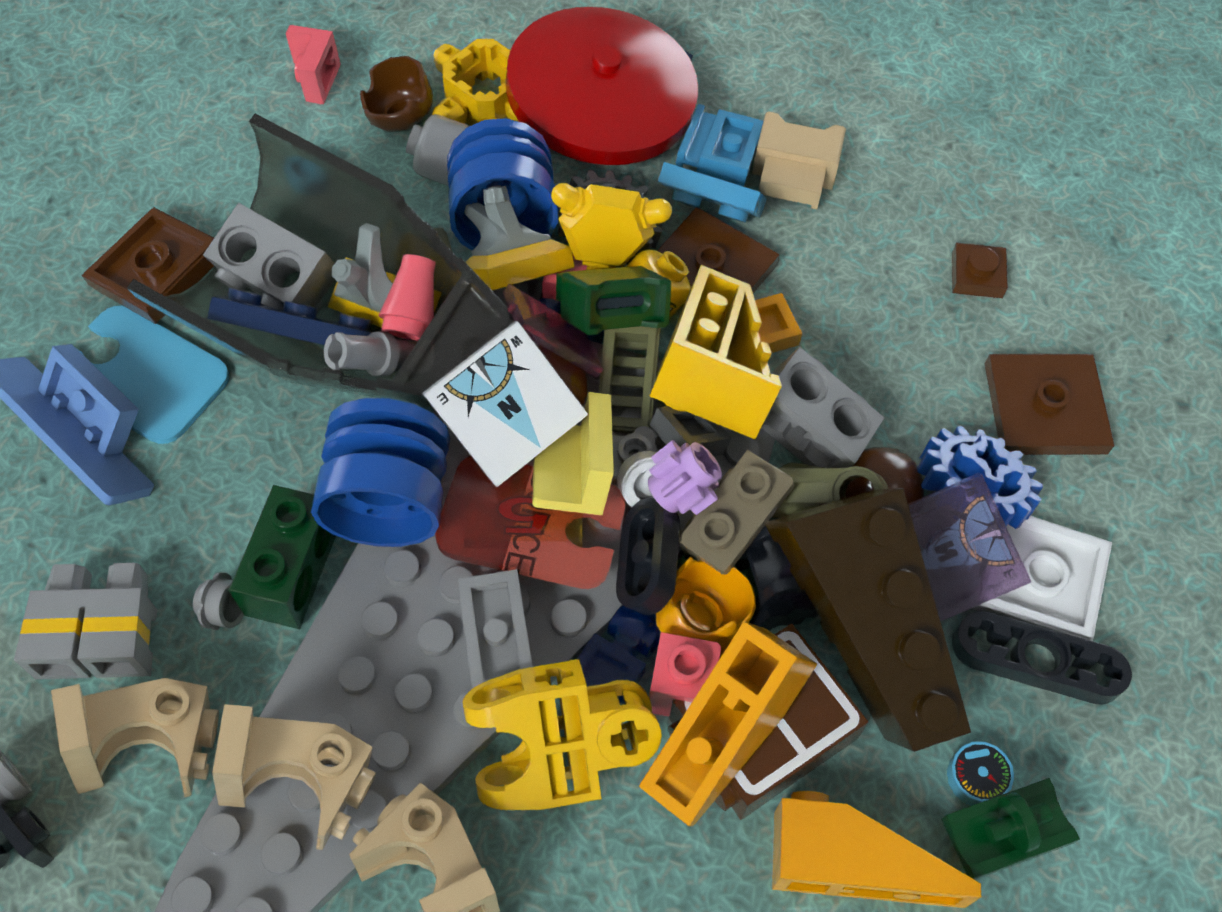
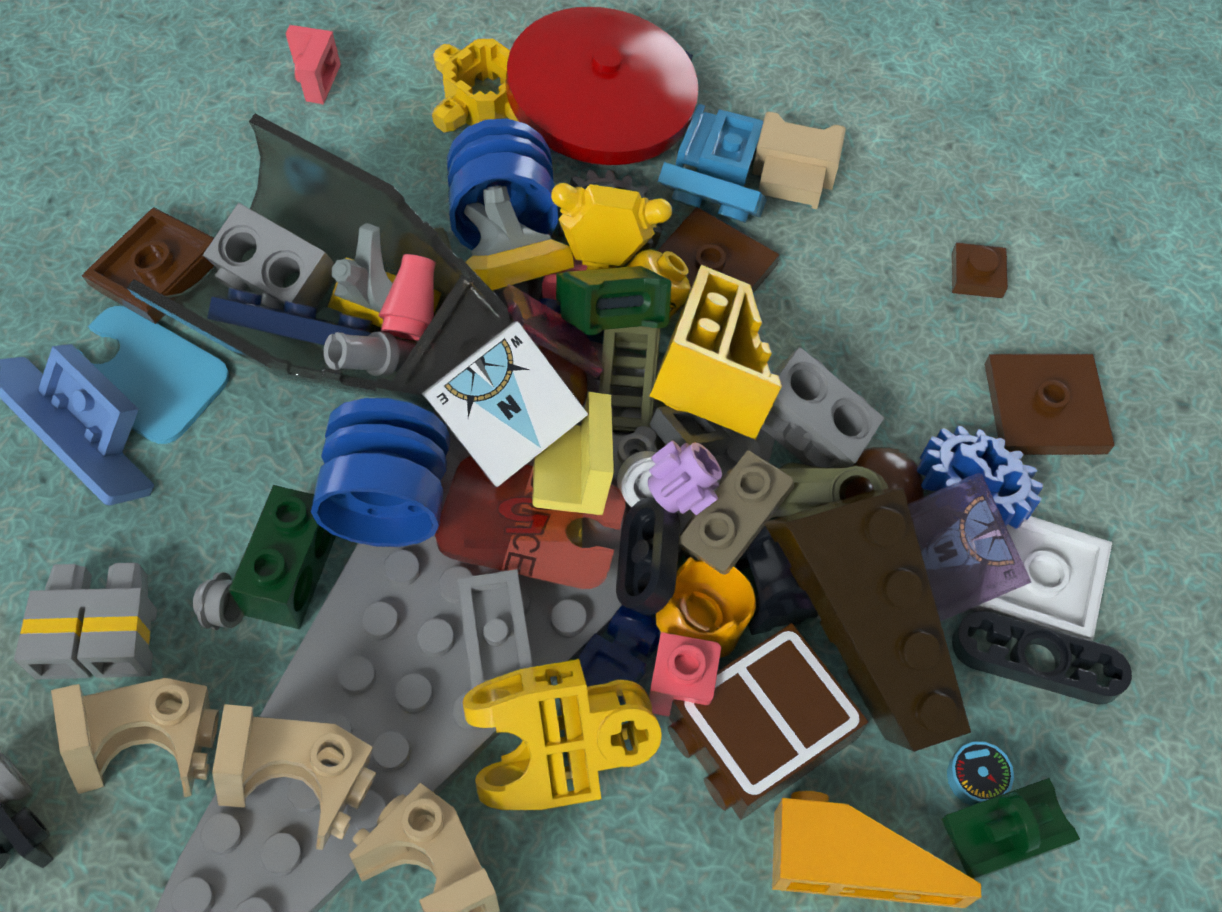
reddish brown hair [360,56,433,132] -> none
light grey head [406,114,469,186] -> none
light orange slope [639,621,817,827] -> none
light orange plate [755,293,802,353] -> none

